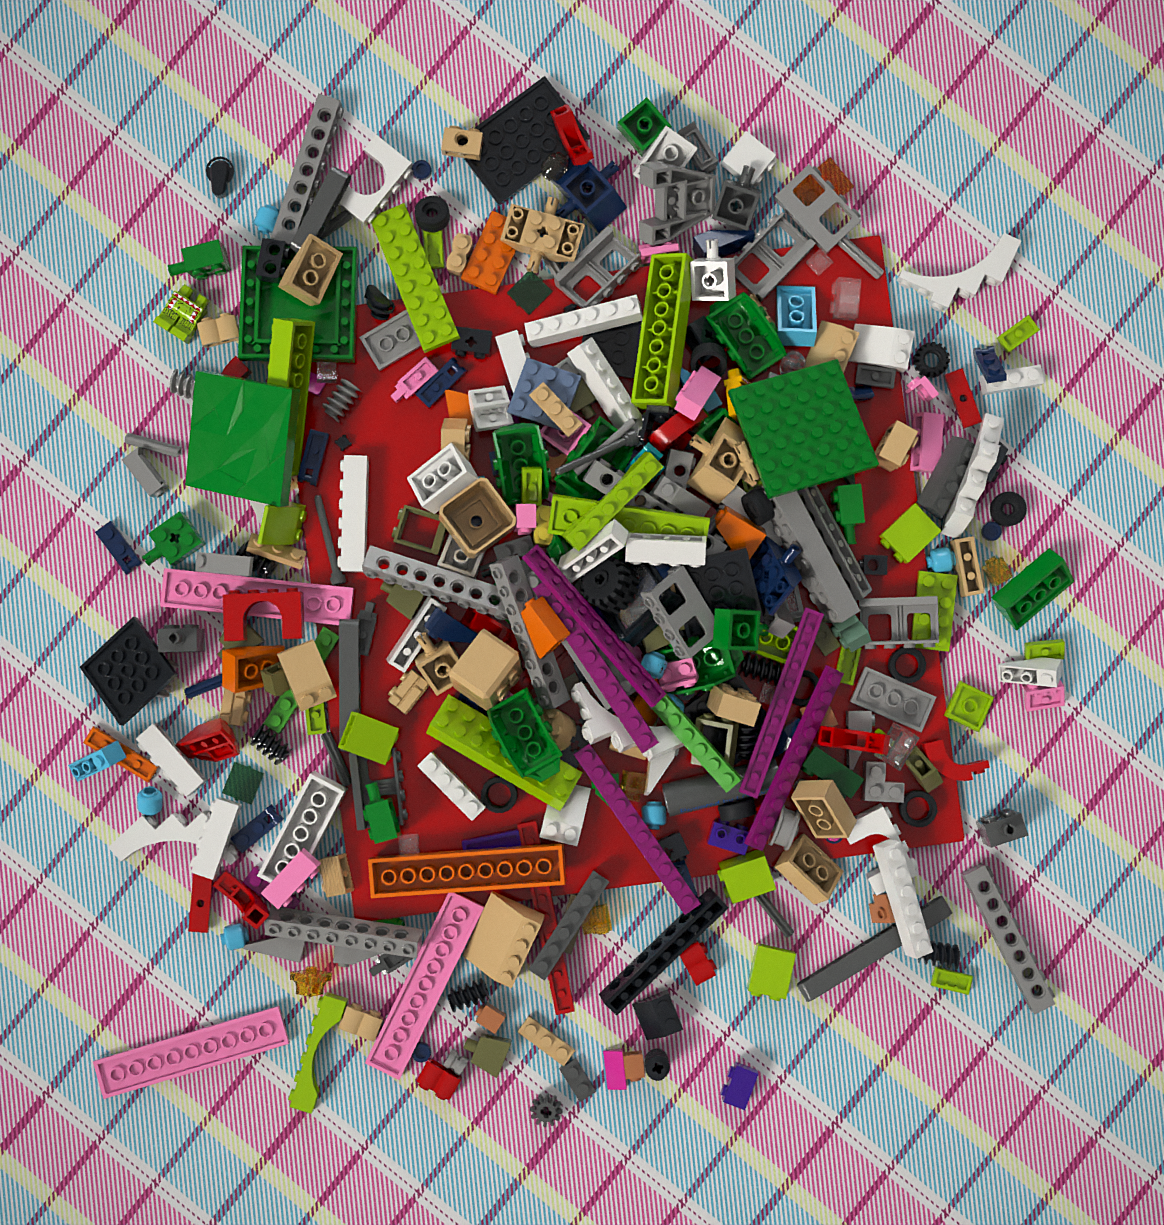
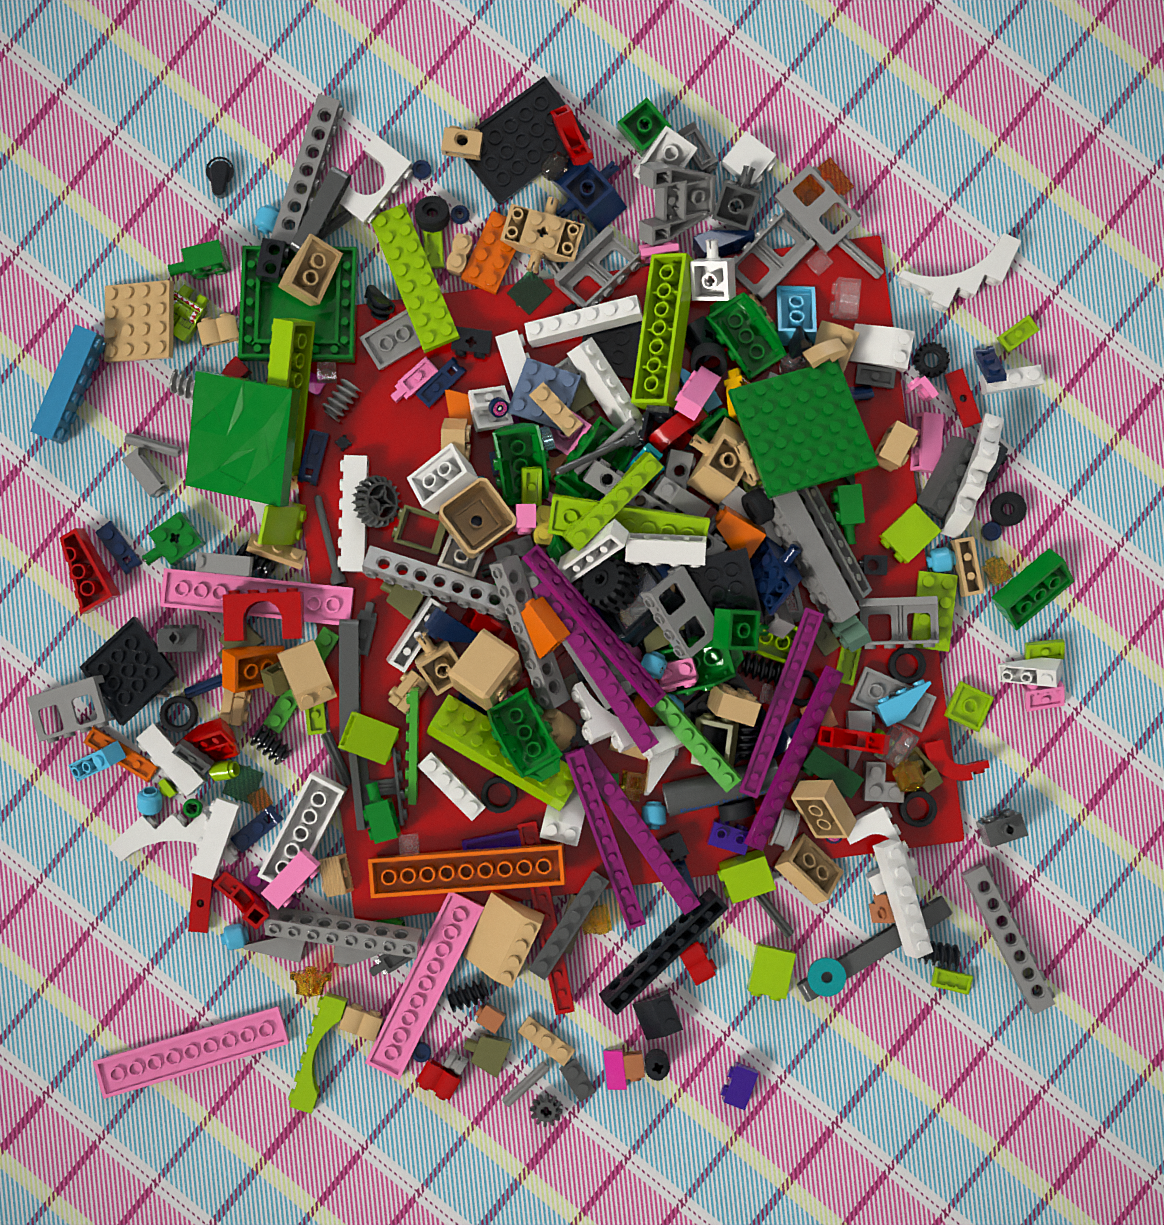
none -> light grey window [26,675,115,744]
none -> dark azure brick [30,324,107,444]
none -> red wedge [60,528,121,615]
none -> tan plate [104,280,174,363]
none -> lime plate [158,778,179,798]
none -> black tyre [159,696,199,733]
none -> dark grey plate [172,739,215,775]
none -> green cone [183,798,203,818]
none -> lime brick [209,760,240,781]
none -> clear orange tile [246,786,273,813]
none -> dark grey gear [351,475,401,528]
none -> bright green plate [405,687,420,805]
none -> dark blue plate [451,205,470,225]
none -> tile [488,397,509,418]
none -> light grey axle [502,1062,549,1107]
none -> clear light blue beam [539,426,556,451]
none -> magenta plate [564,747,646,930]
none -> black slope [788,325,815,359]
none -> tan slope [802,338,849,368]
none -> teal tile [807,957,846,997]
none -> medium azure slope [874,679,931,727]
none -> clear yellow brick [892,760,926,792]

